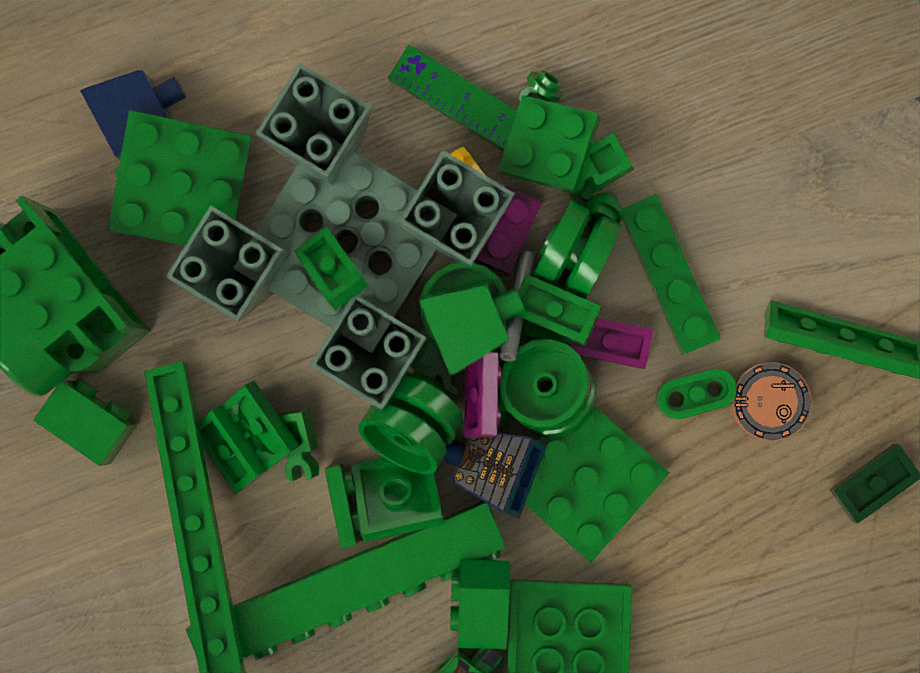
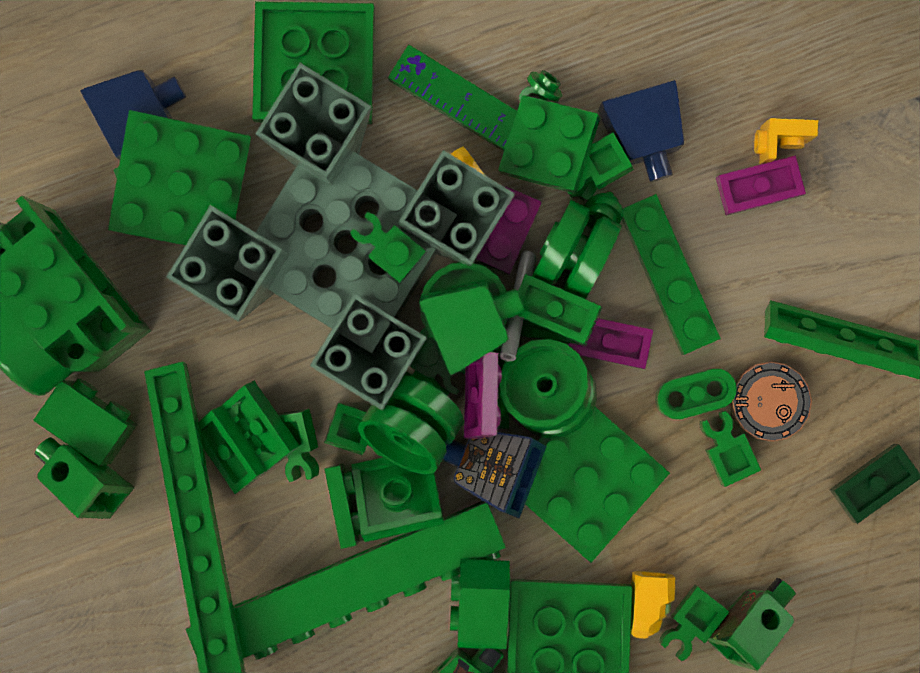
green plate [294,227,369,311] -> none
none -> green torso [35,437,135,519]
none -> green plate [252,1,375,124]
none -> green plate [324,403,382,457]
none -> green plate [350,212,427,284]
none -> dark blue torso [598,80,684,182]
none -> yellow rock [630,571,675,639]
none -> green plate [659,584,729,661]
none -> green plate [700,411,761,487]
none -> green torso [707,578,796,671]
none -> magenta plate [716,155,806,216]
none -> yellow bracket [754,118,818,164]

